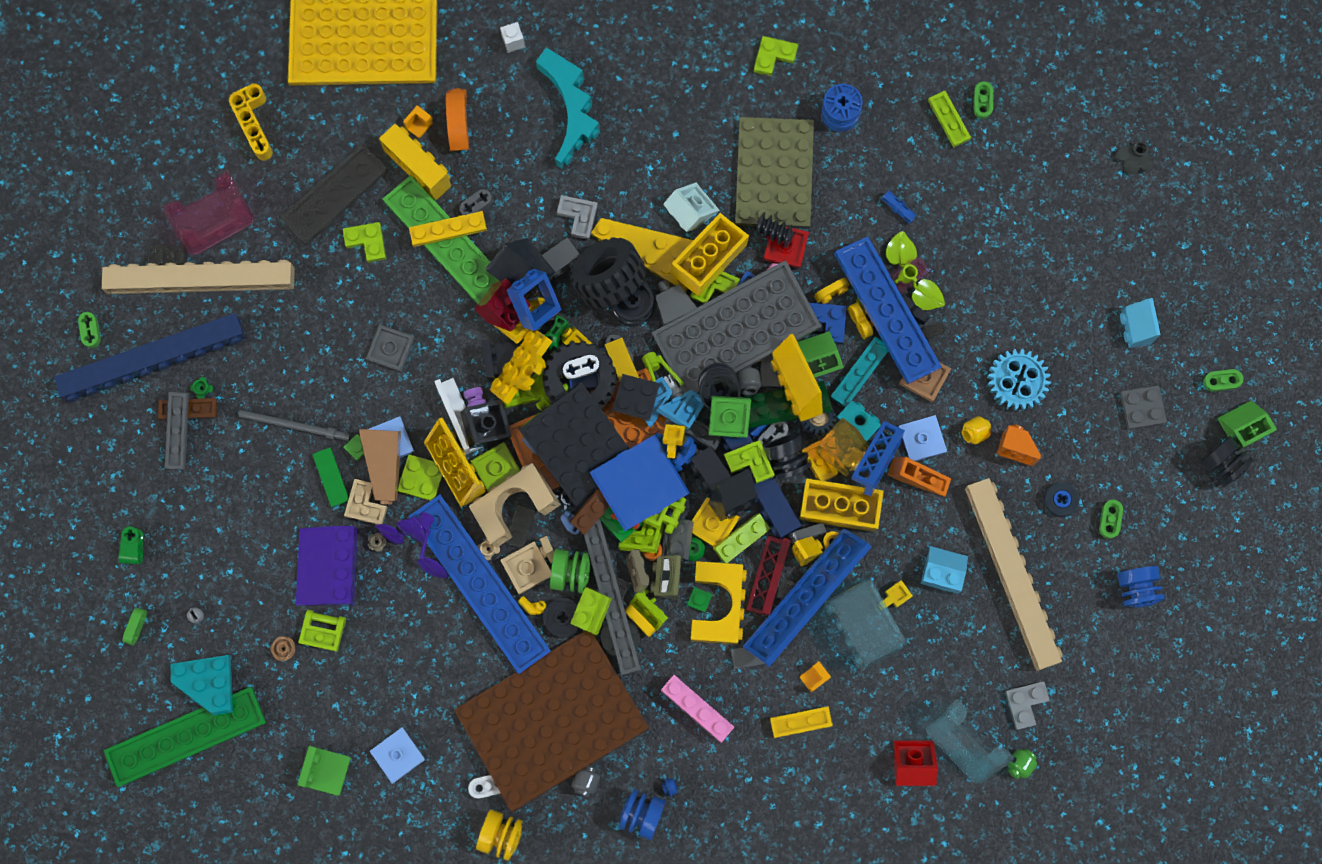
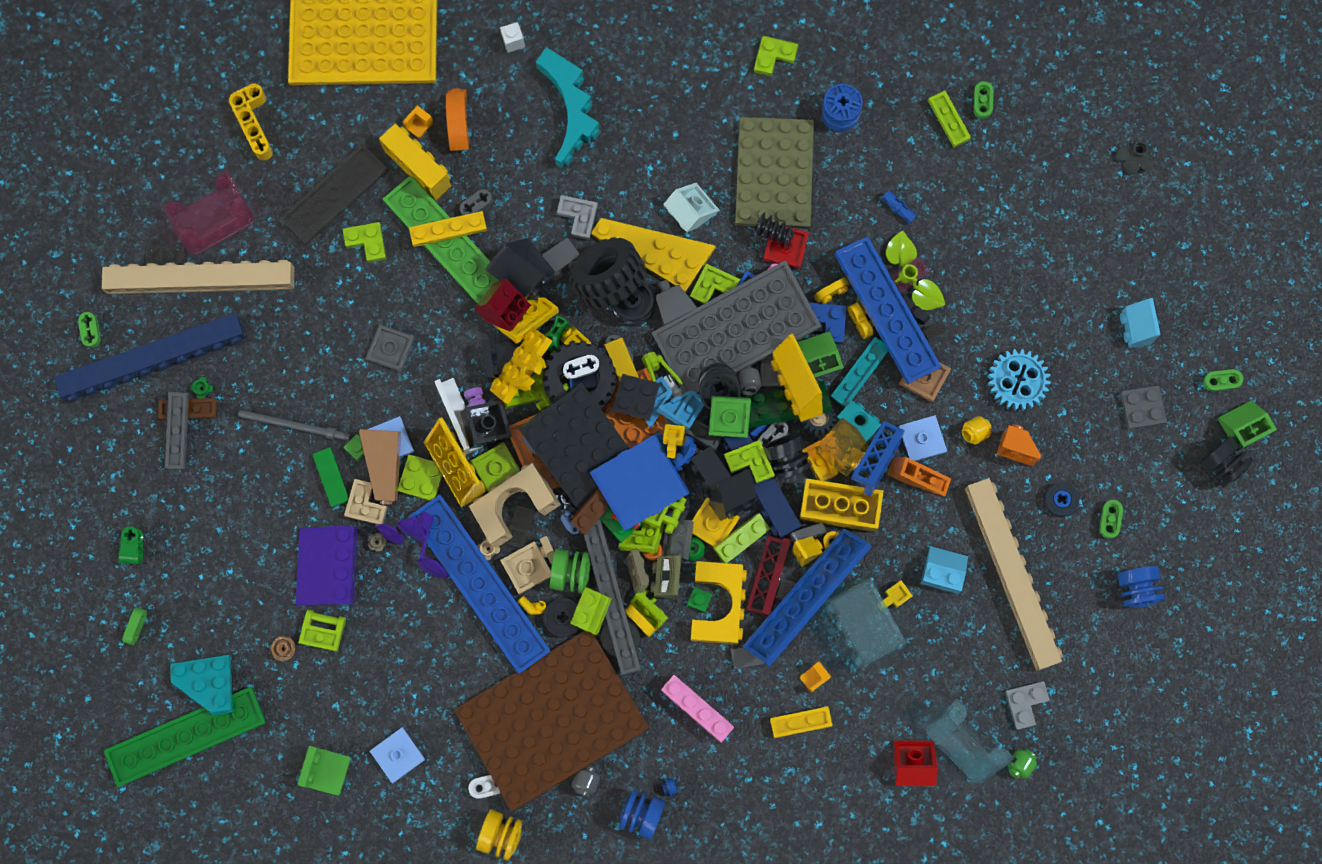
light grey hinge [187,607,204,624] -> none
blue window [506,269,562,331] -> none
yellow brick [670,213,749,296] -> none

